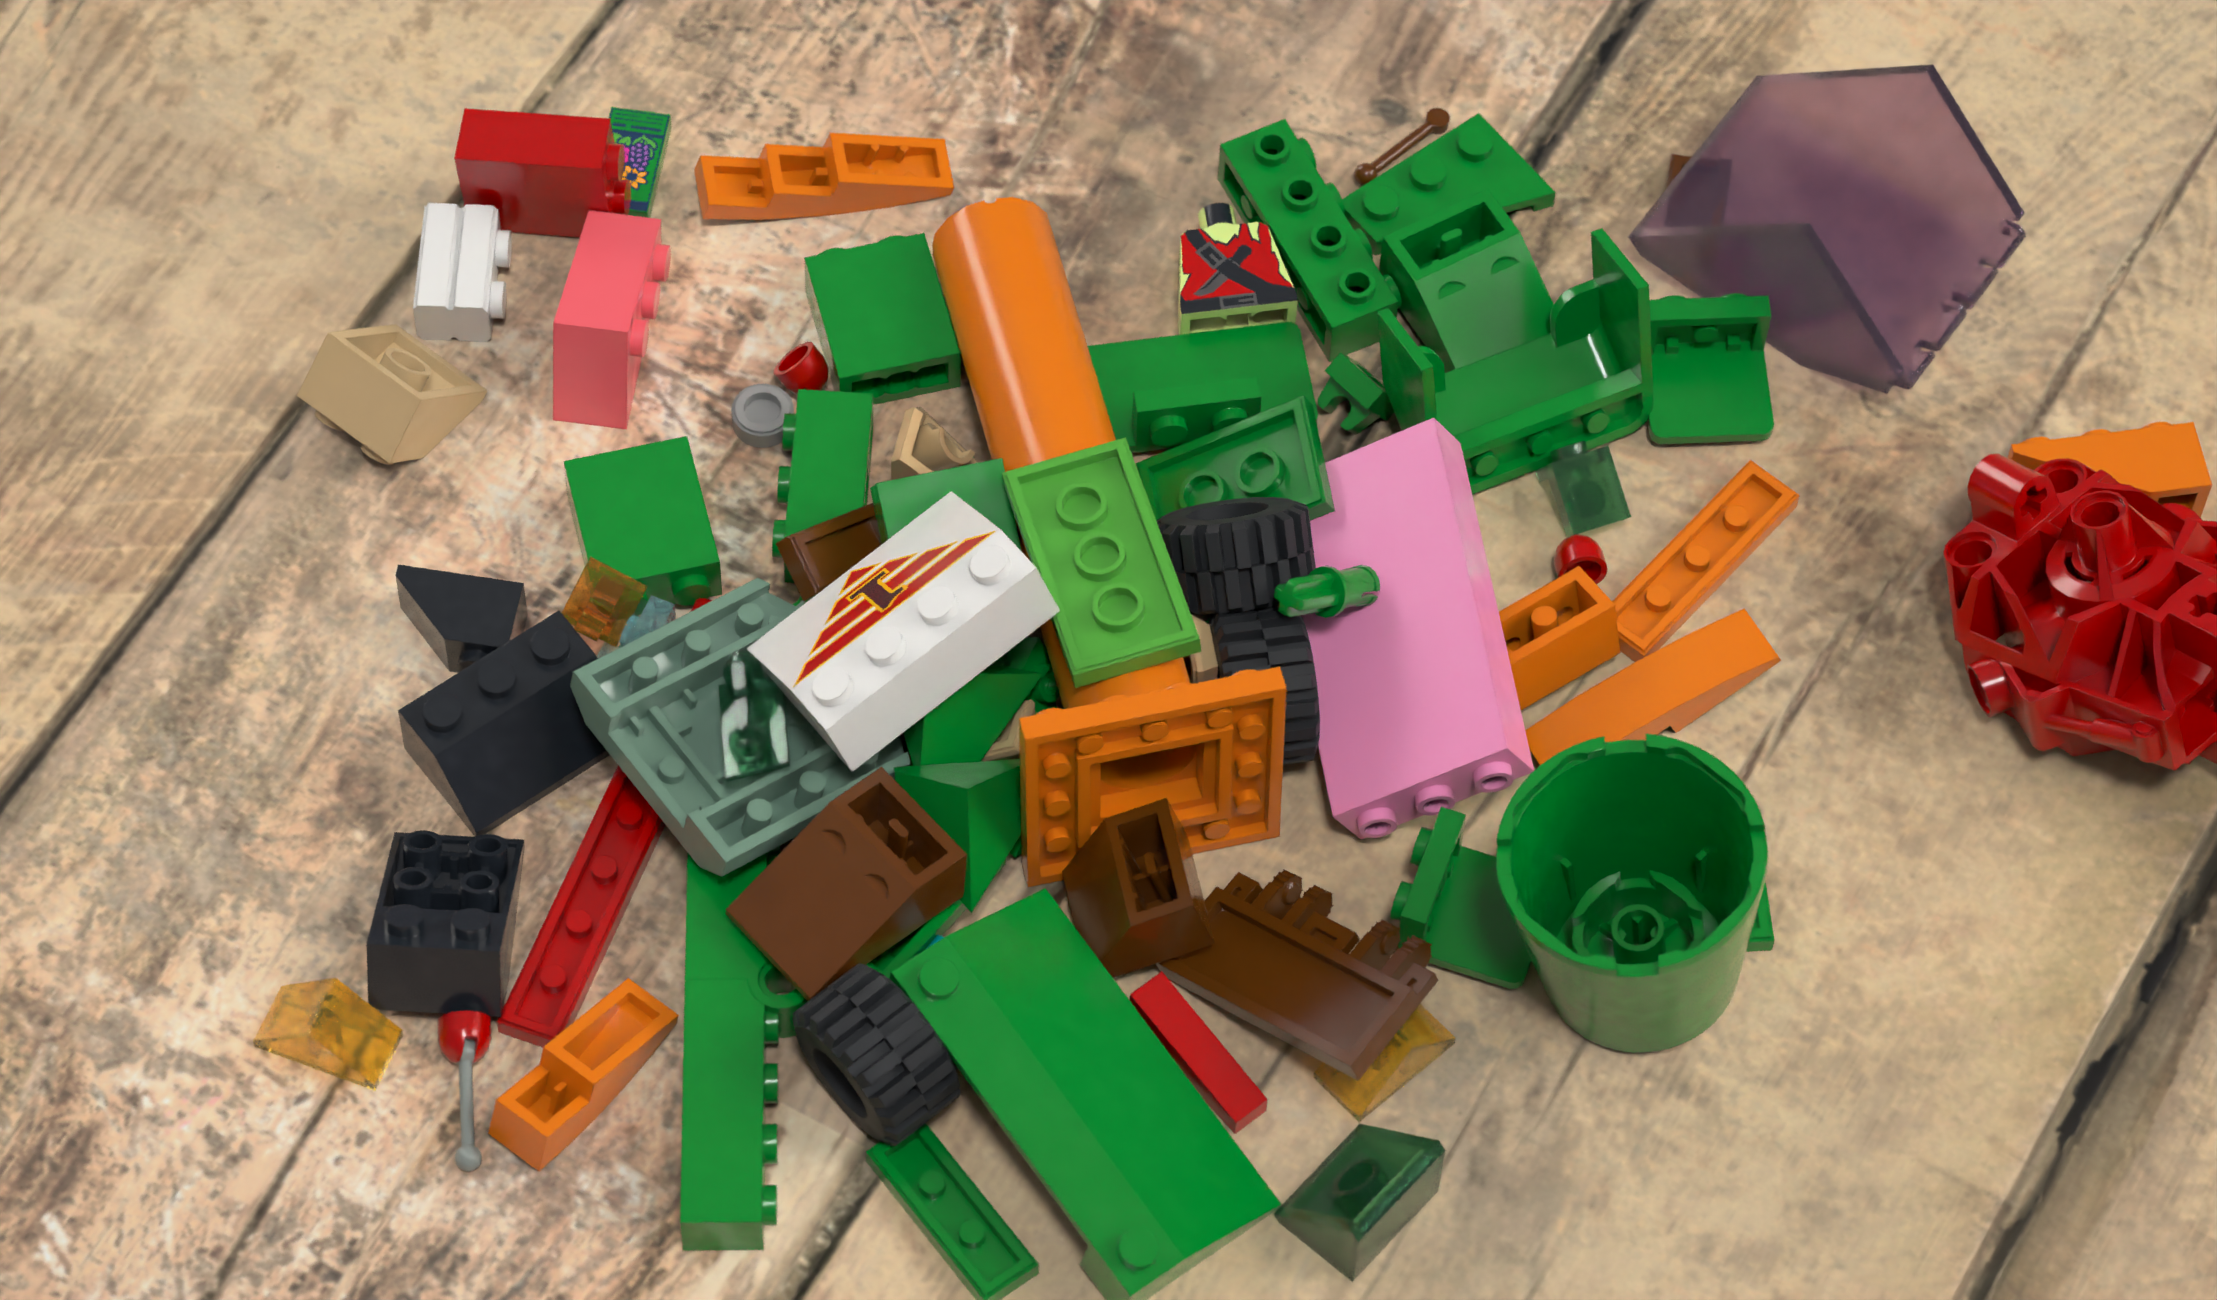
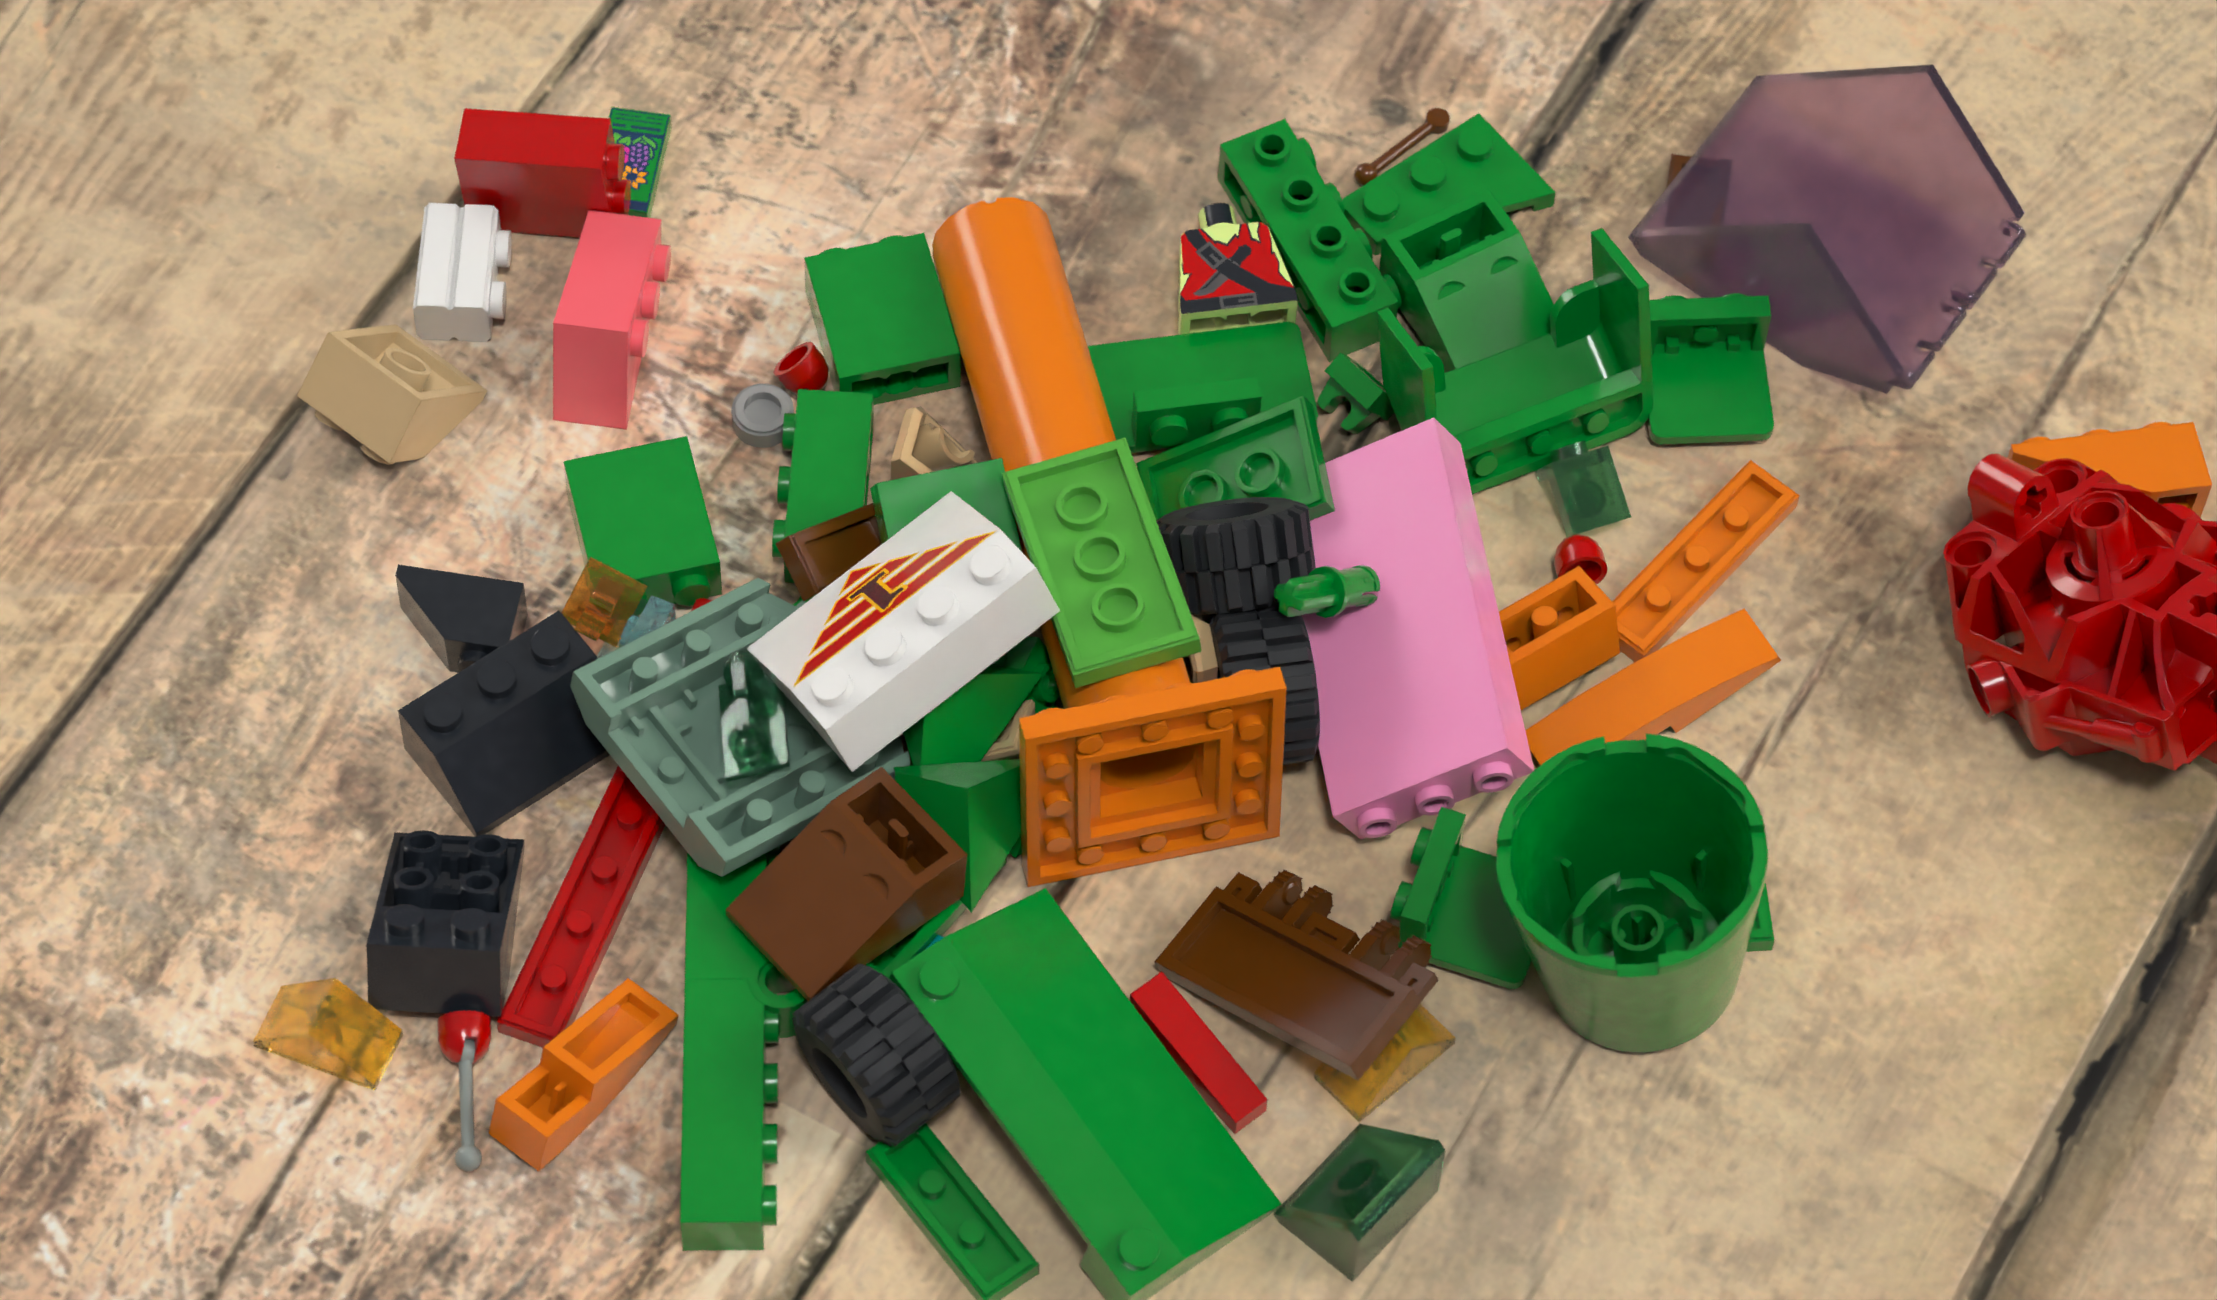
orange slope [694,133,954,220] -> none
reddish brown slope [1062,798,1215,978] -> none

